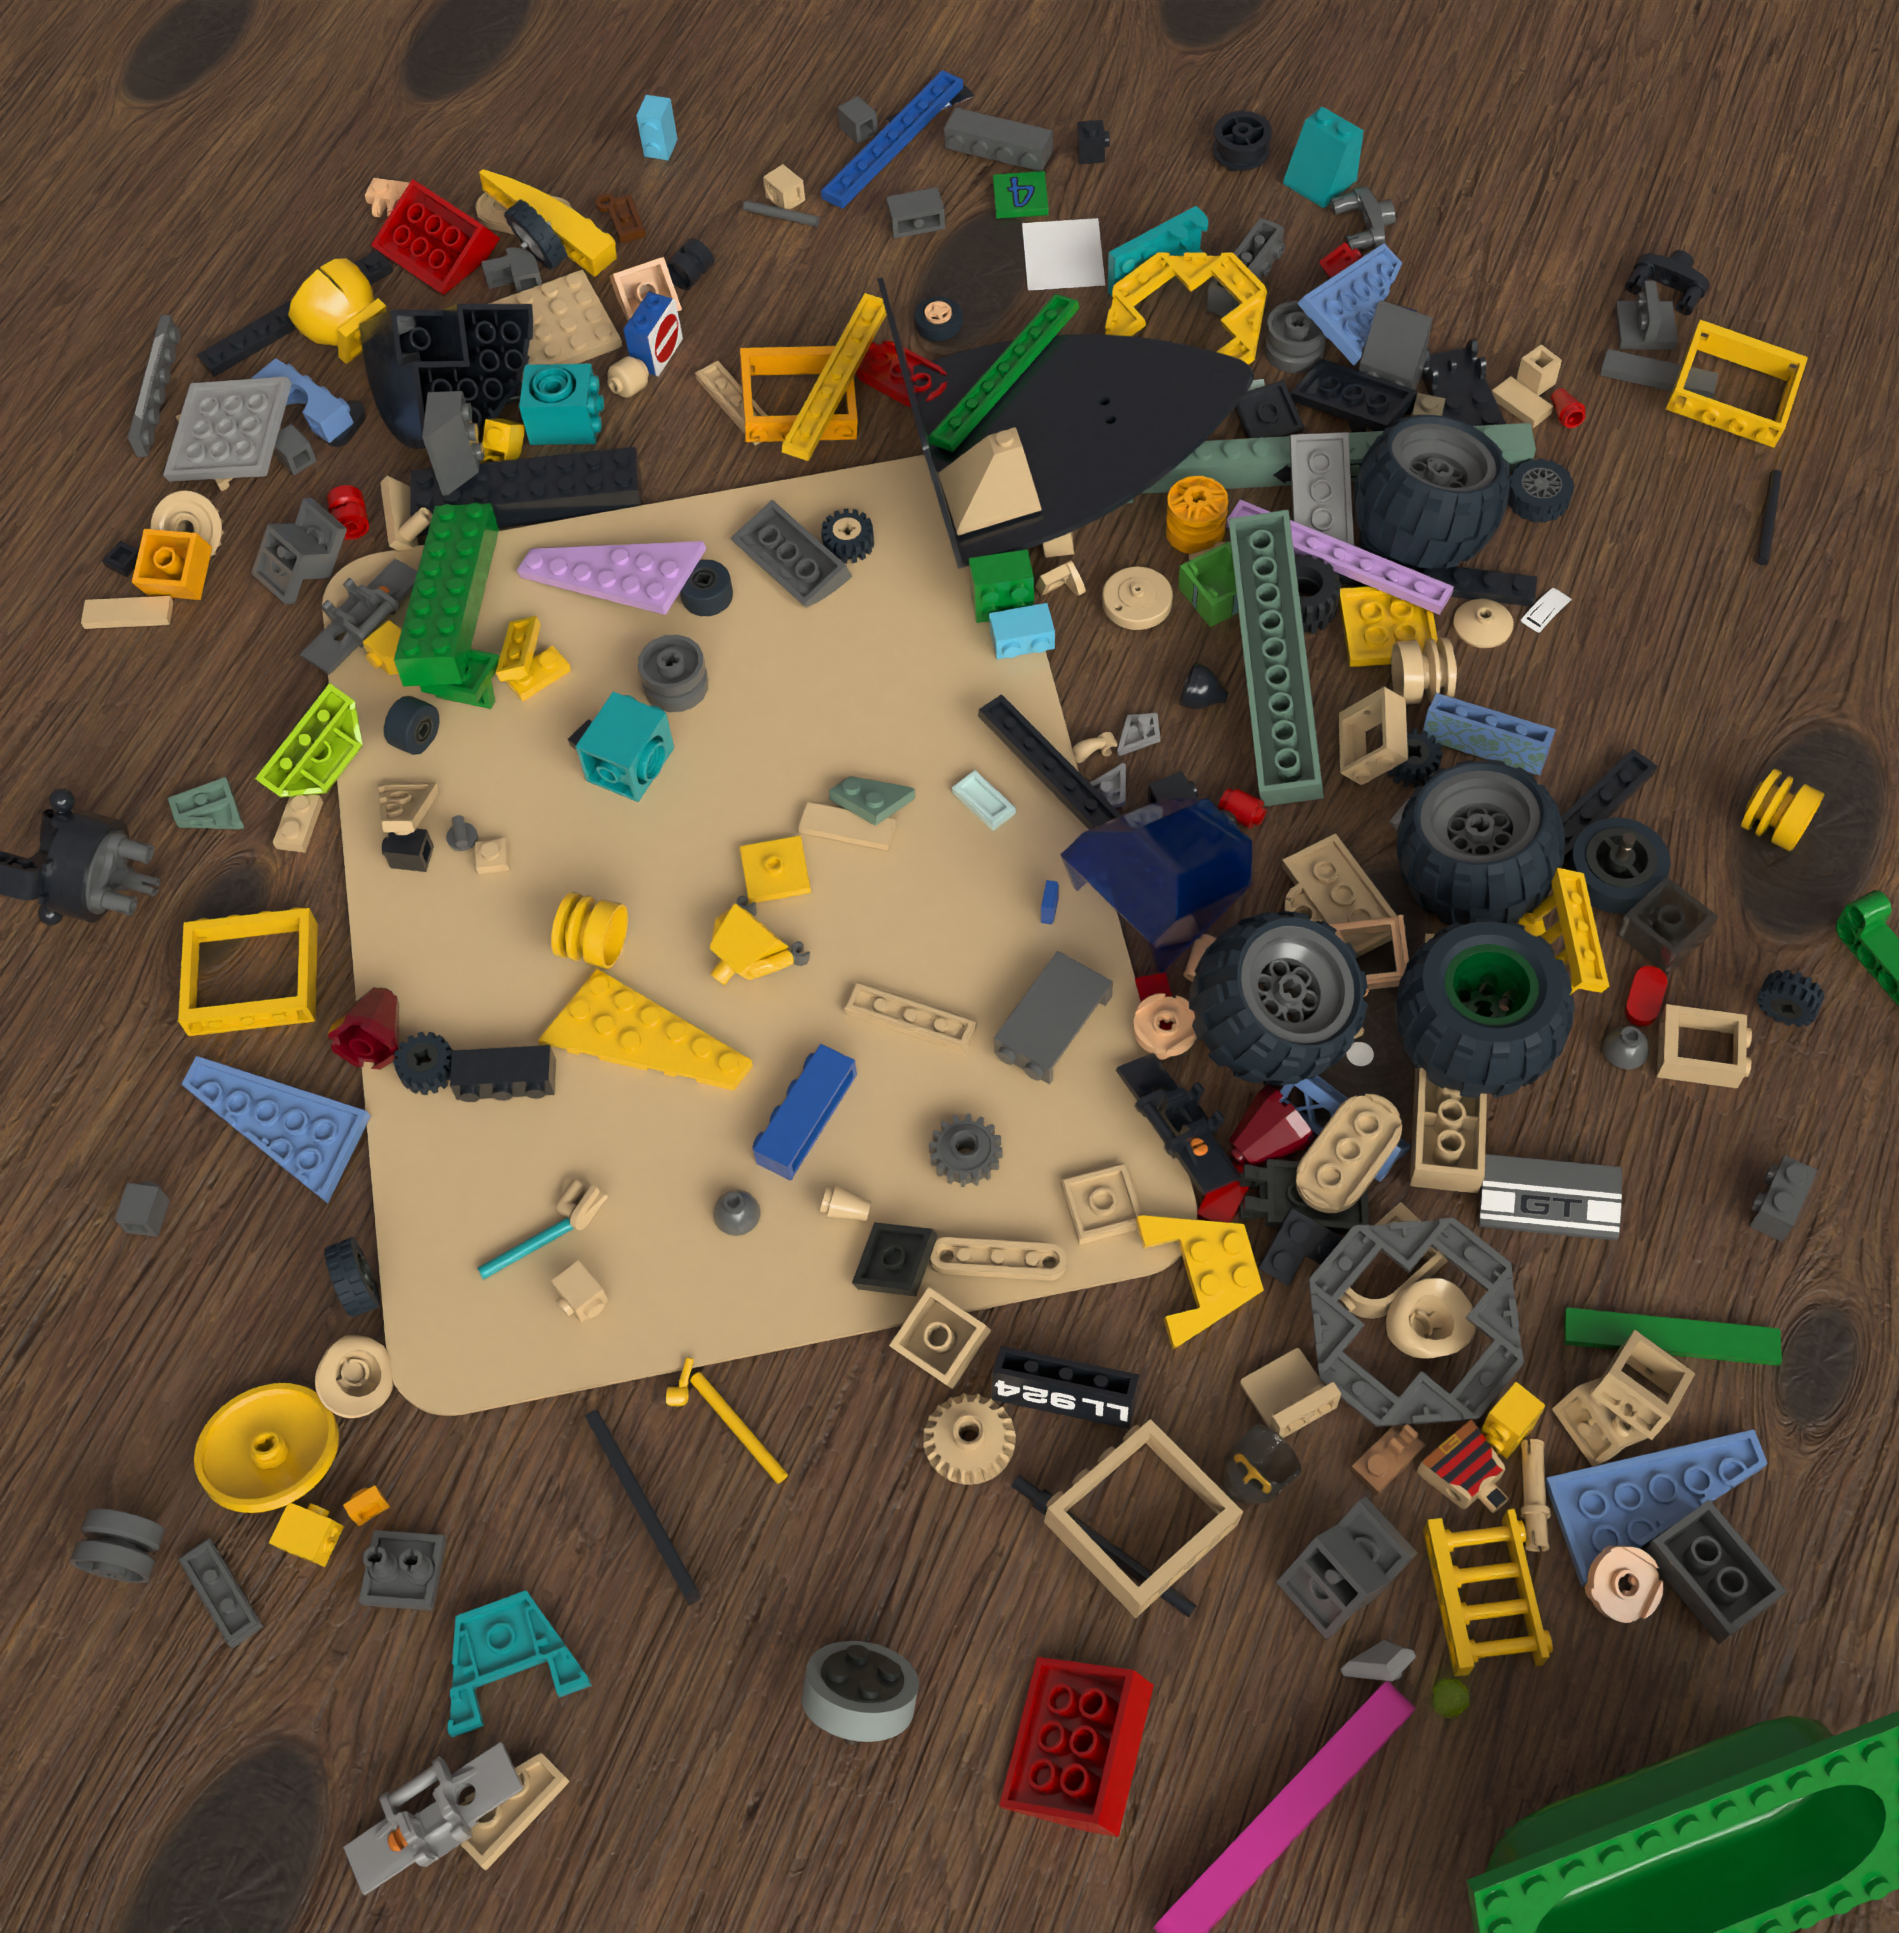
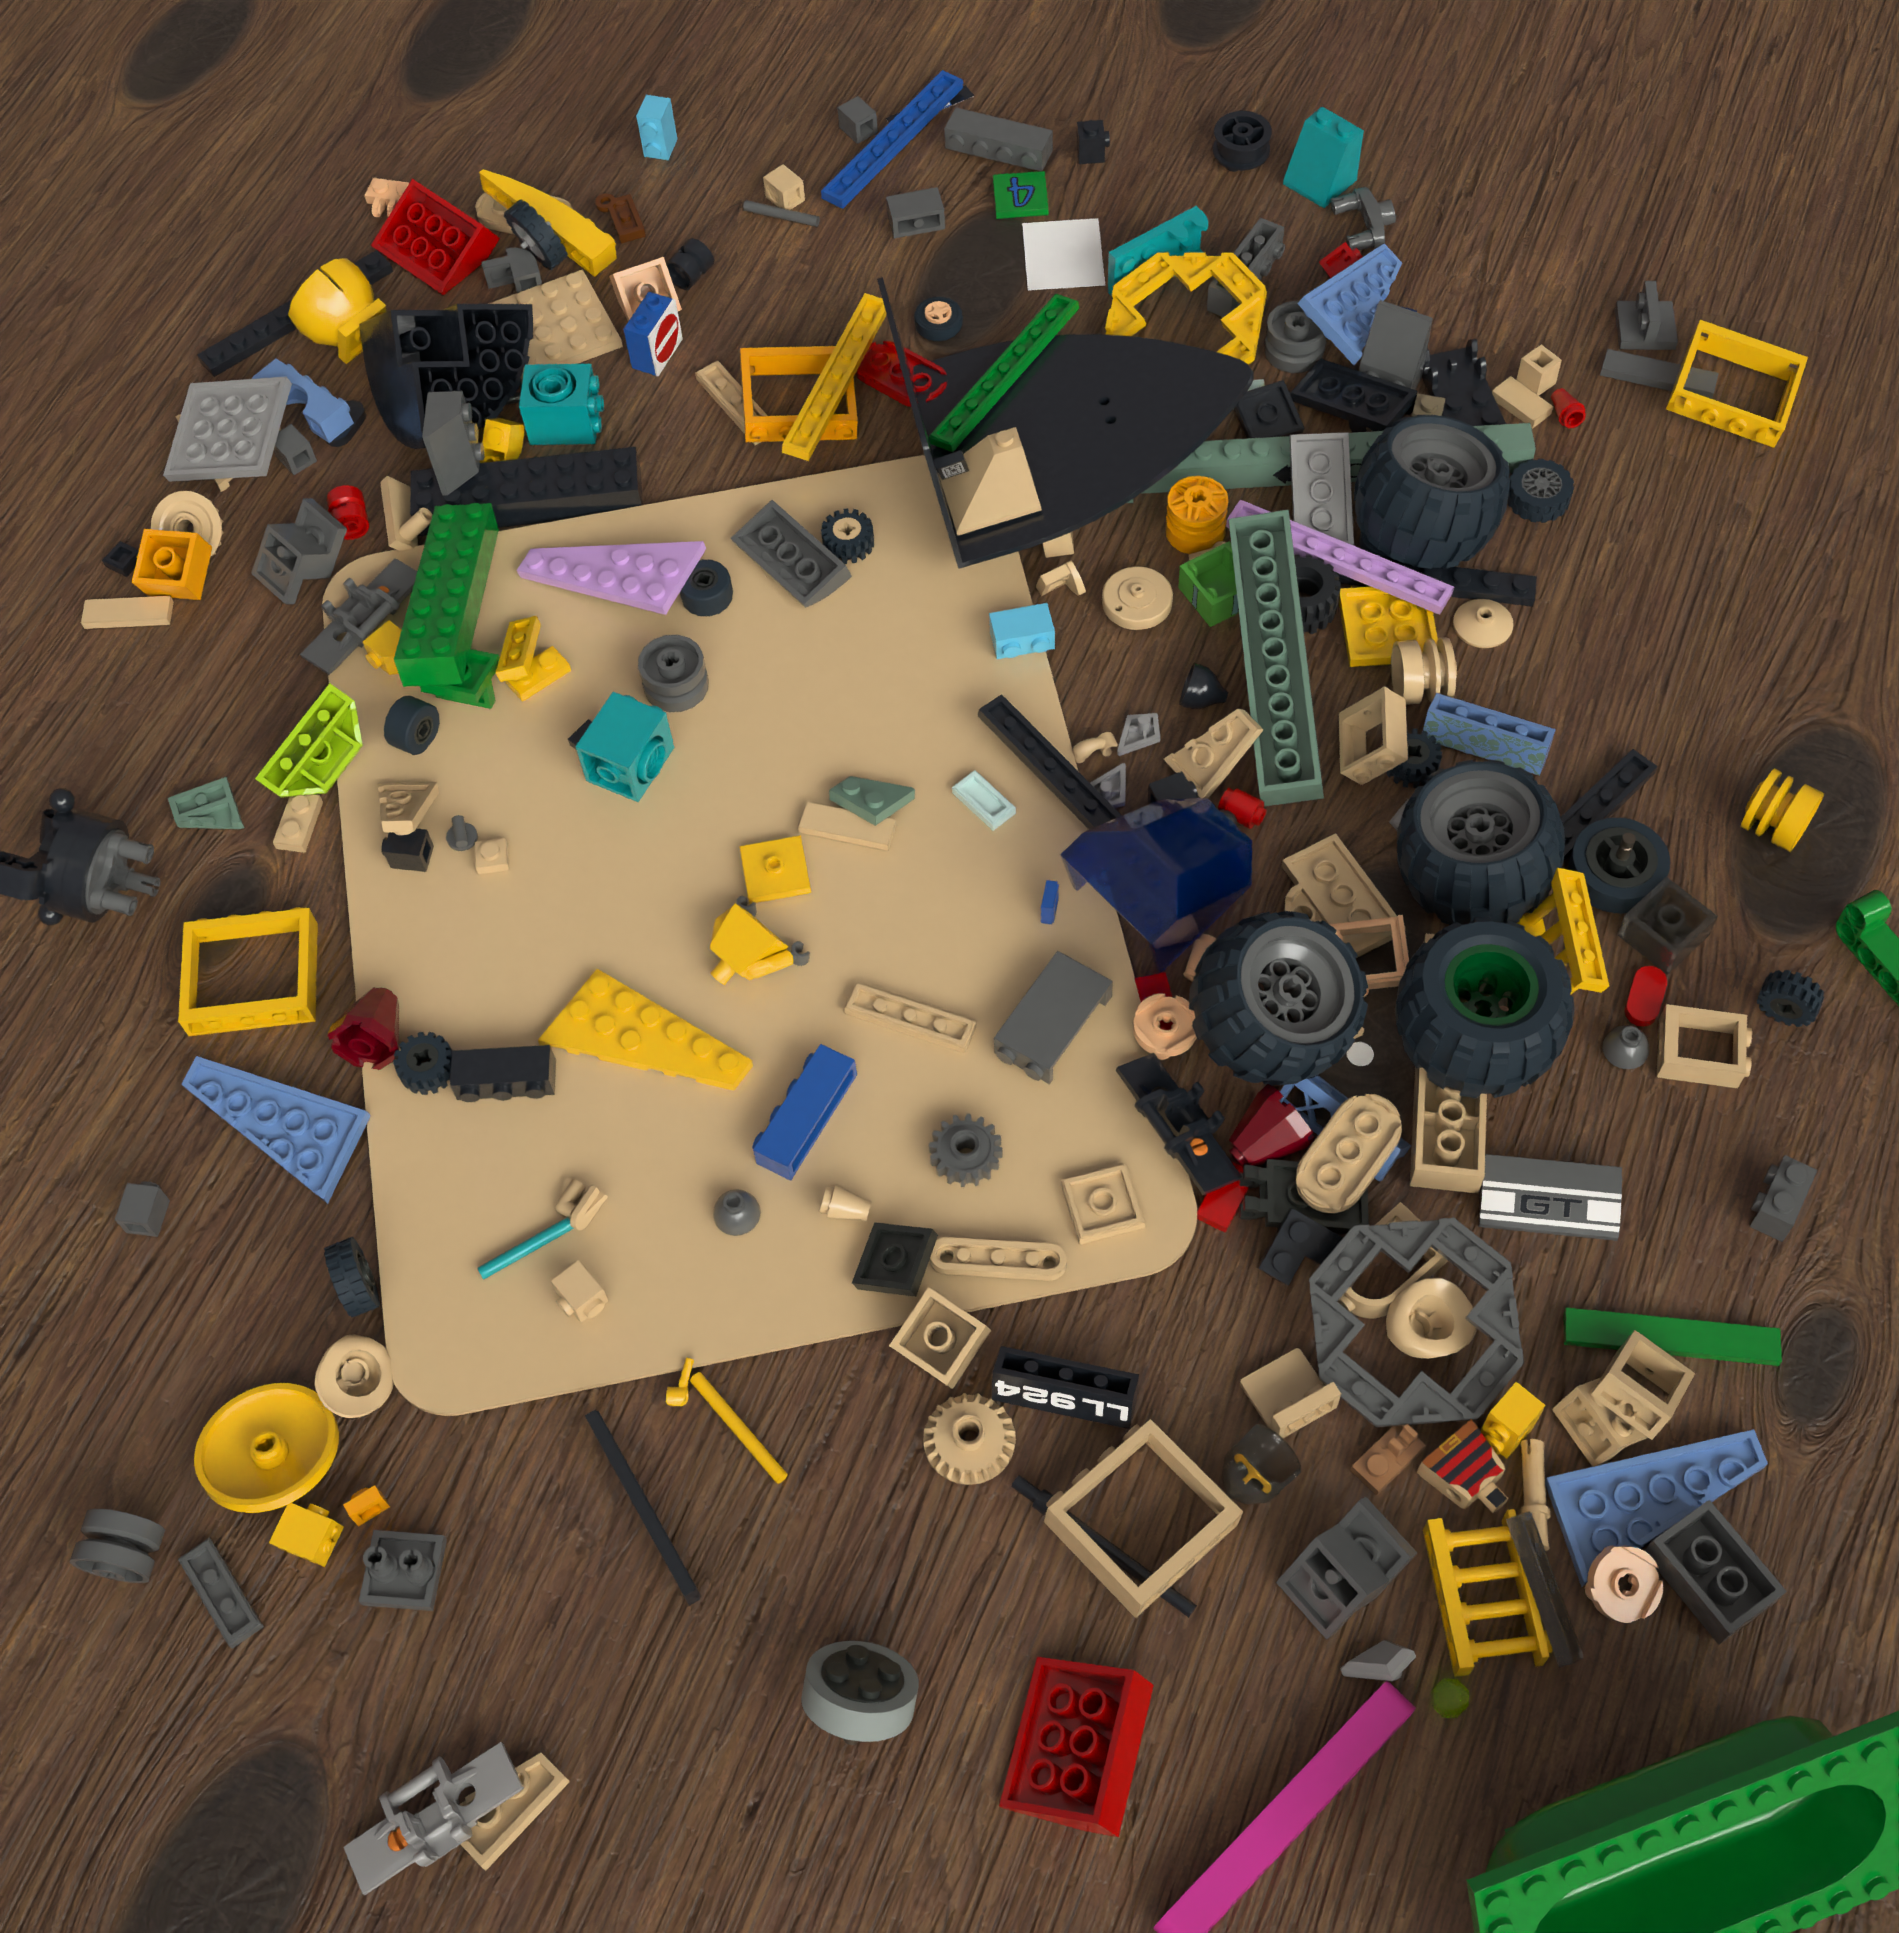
dark grey plate [128,315,181,457] -> none
teal wing [447,1590,592,1738] -> none
yellow wheel [551,892,628,969] -> none
tan head [607,356,649,398] -> none
green brick [969,549,1034,623] -> none
yellow wing [1135,1215,1264,1349] -> none
white sticker [1521,588,1572,633] -> none
black connector [1625,250,1710,315] -> none
black bar [1757,470,1782,565] -> none
none -> black tile [934,450,969,480]
none -> tan wing [1164,709,1264,800]
none -> clear smoke tile [1506,1511,1583,1668]

